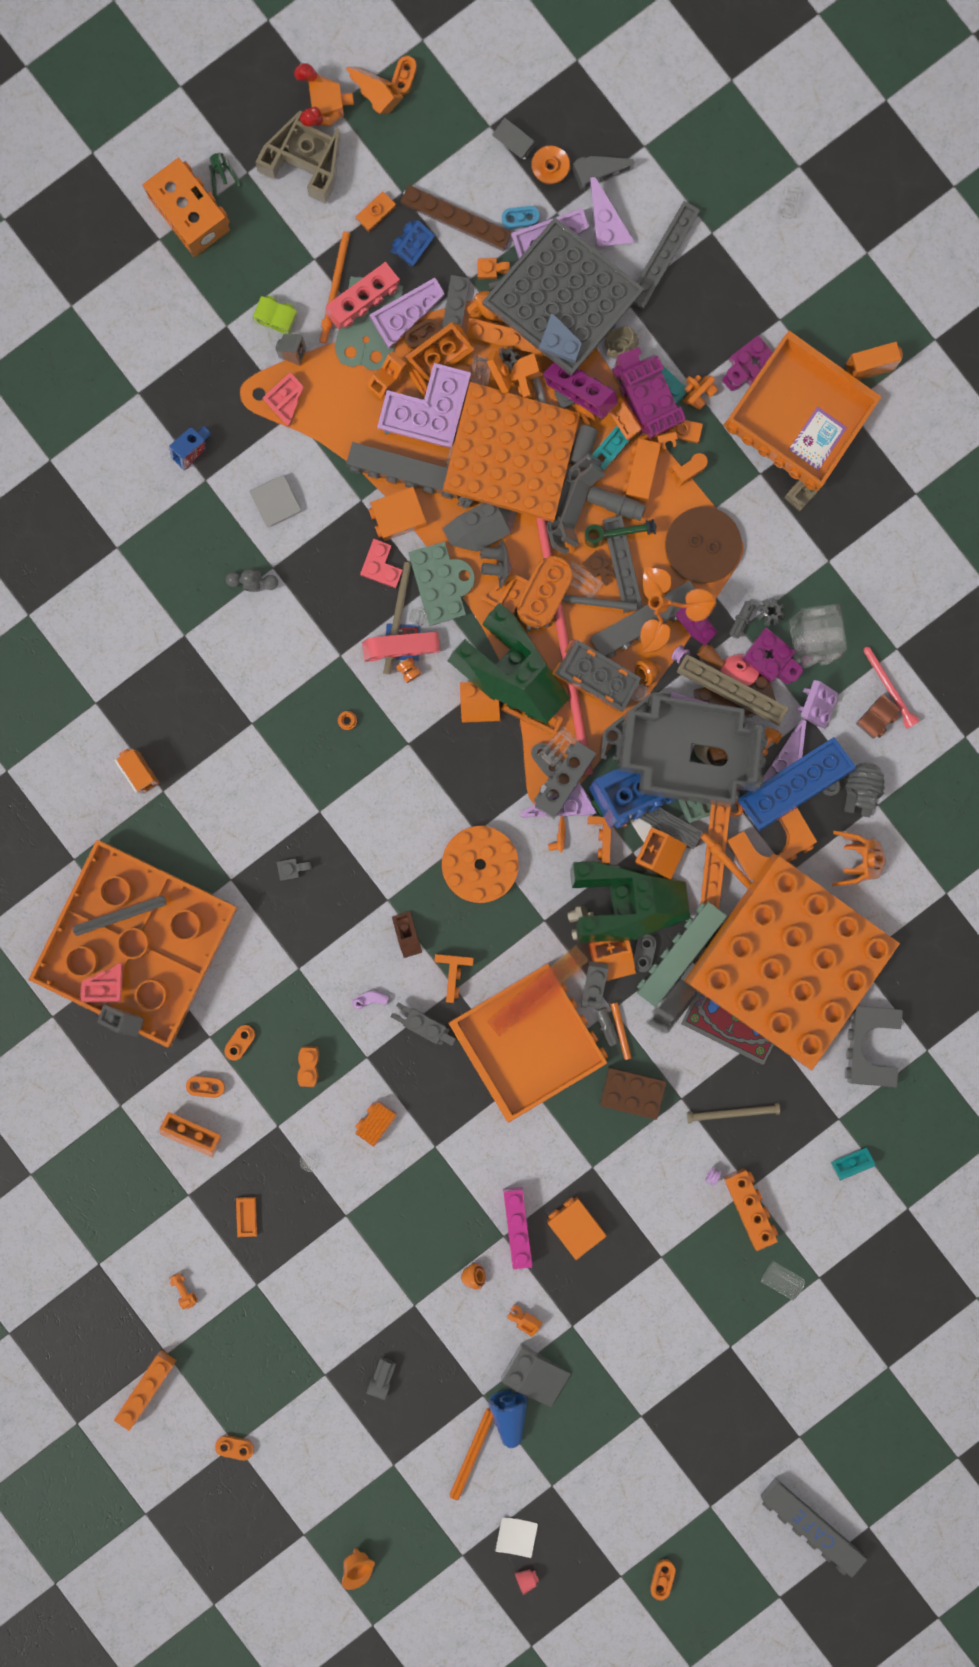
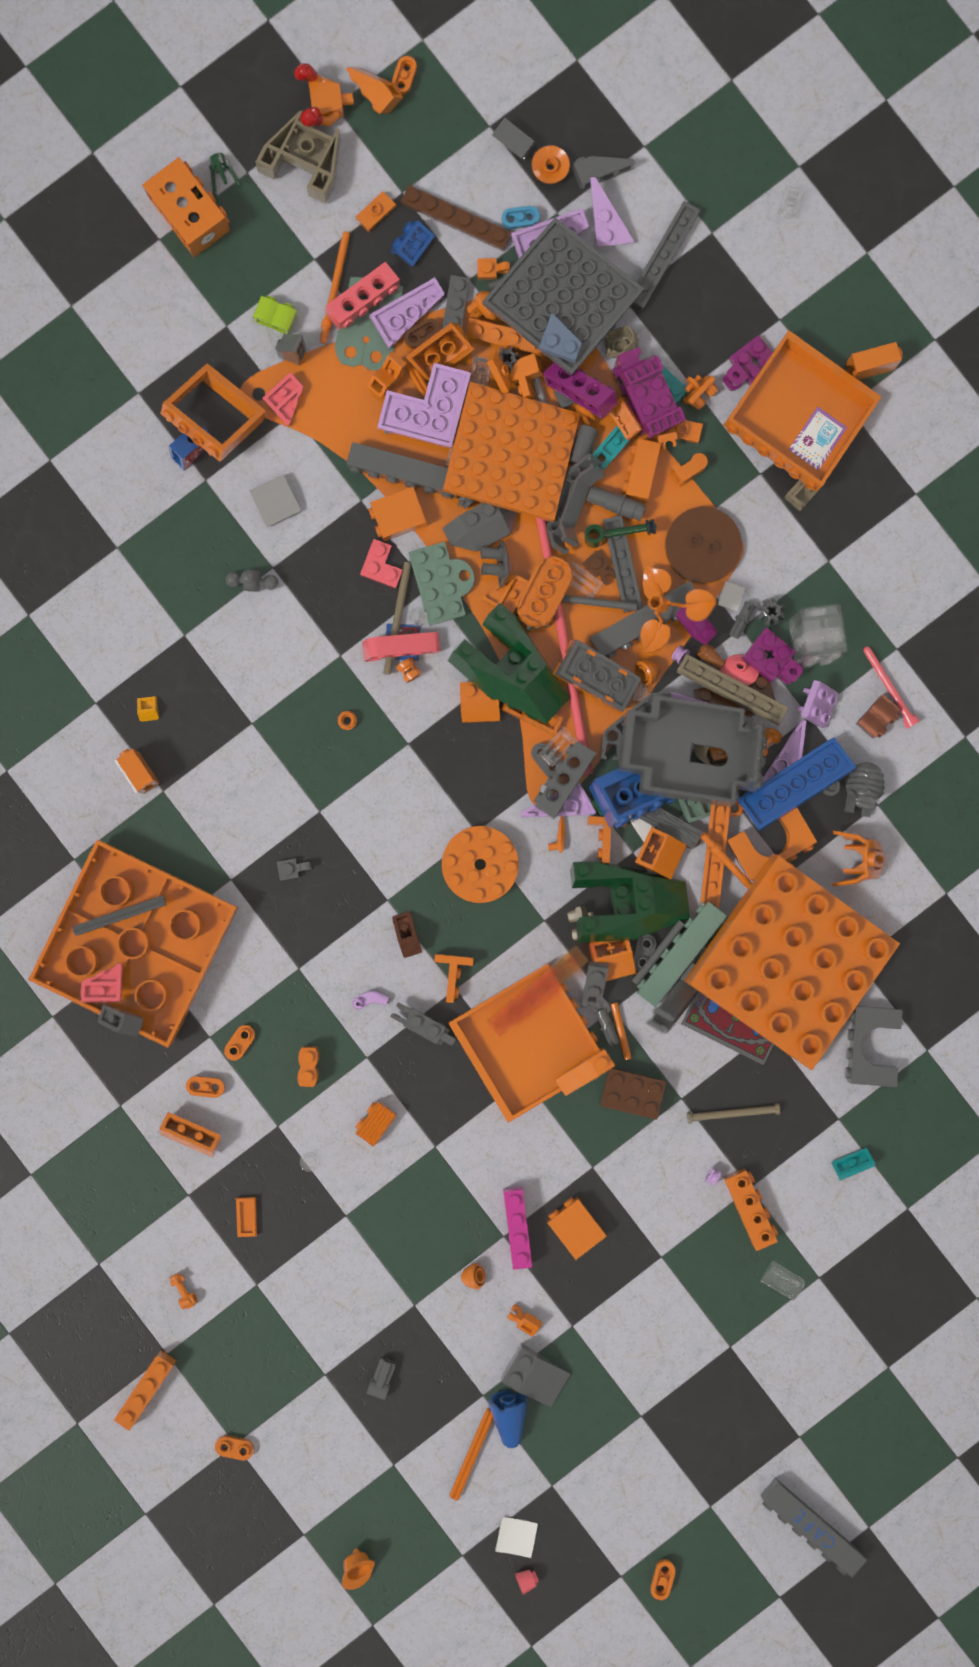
none -> light orange slope [137,696,159,722]
none -> orange window [161,363,266,462]
none -> orange slope [555,1048,615,1096]
none -> dark grey bar [632,920,685,985]
none -> white sticker [718,582,745,611]

